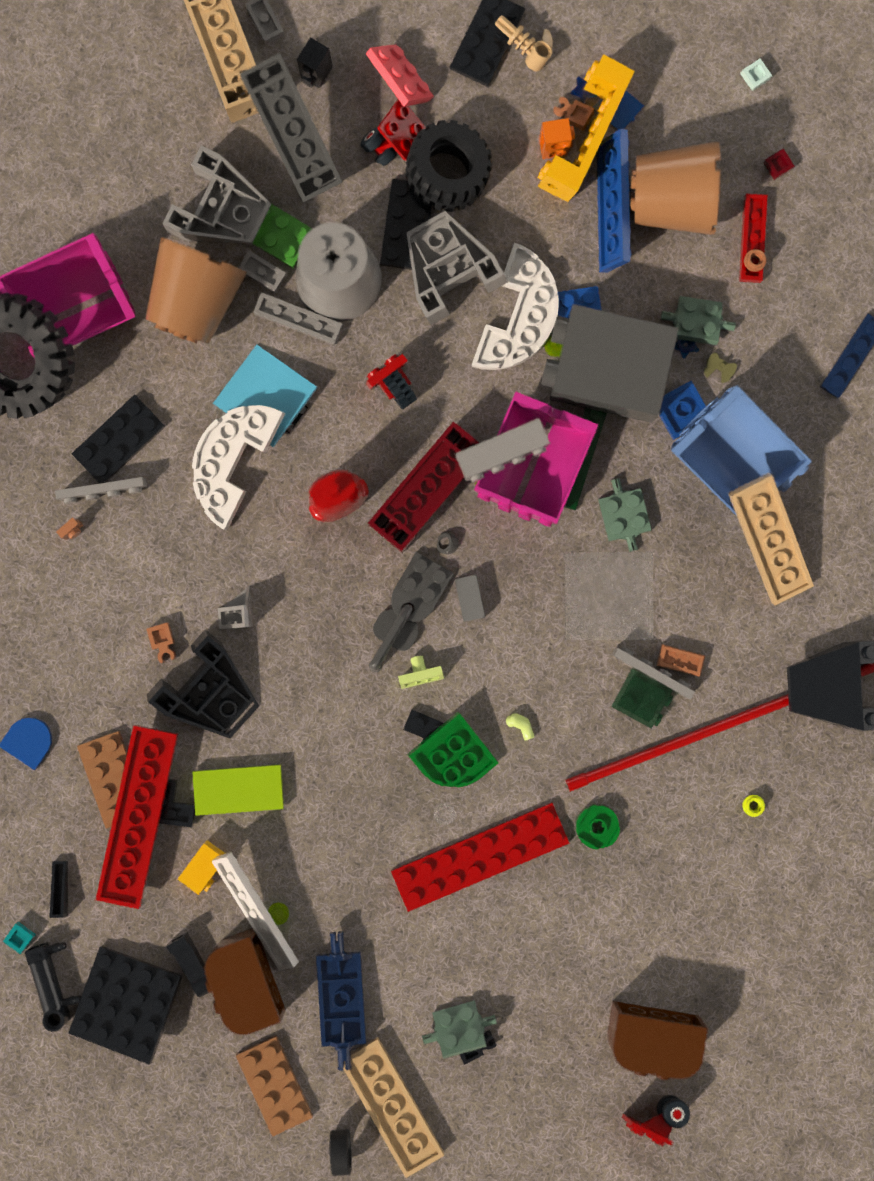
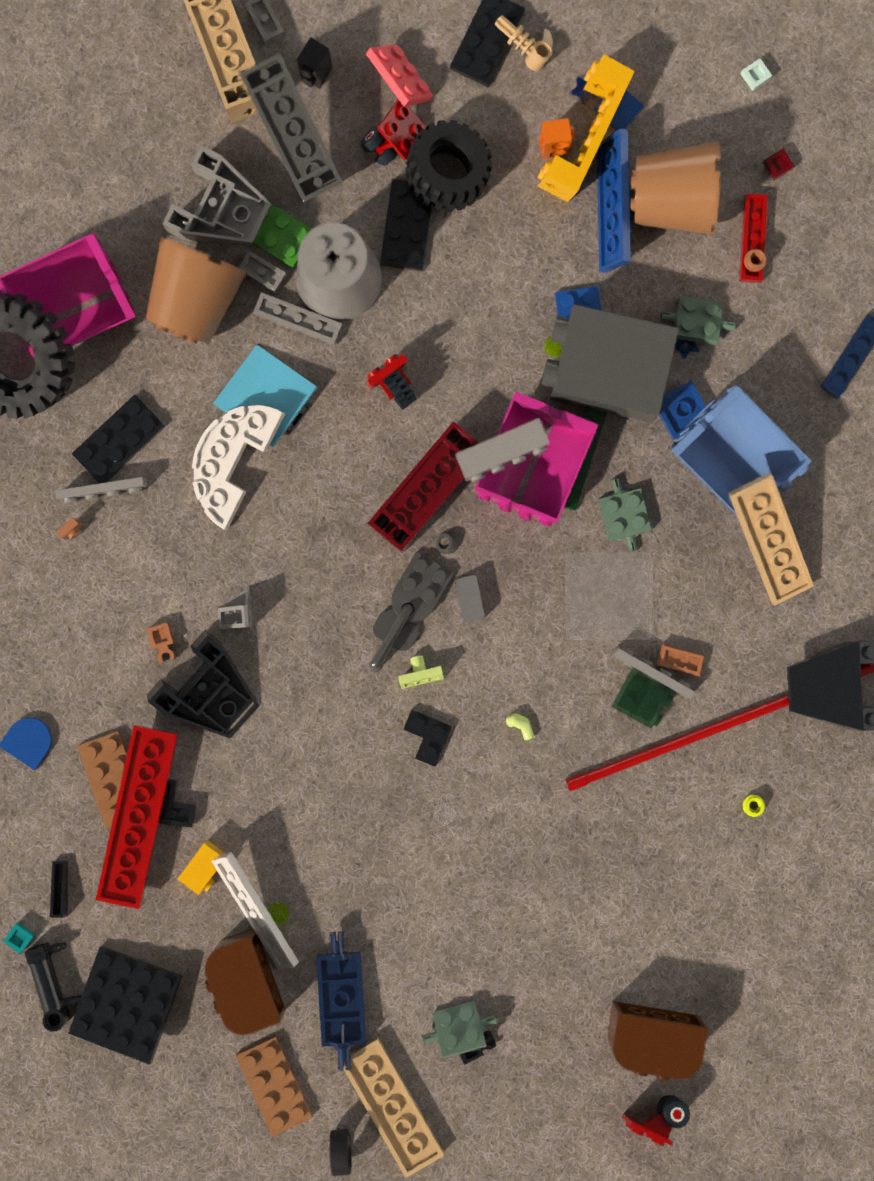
black leg [166,932,209,997] -> none
lime tile [192,764,284,816] -> none
red torso [309,470,369,522] -> none
red plate [391,802,570,912] -> none
light grey wedge [407,211,507,325] -> none
green plate [407,712,498,788] -> none
white plate [472,243,559,370] -> none
nougat plate [553,97,594,131] -> none
green plate [576,804,620,849] -> none
olive piece [704,352,737,383] -> none

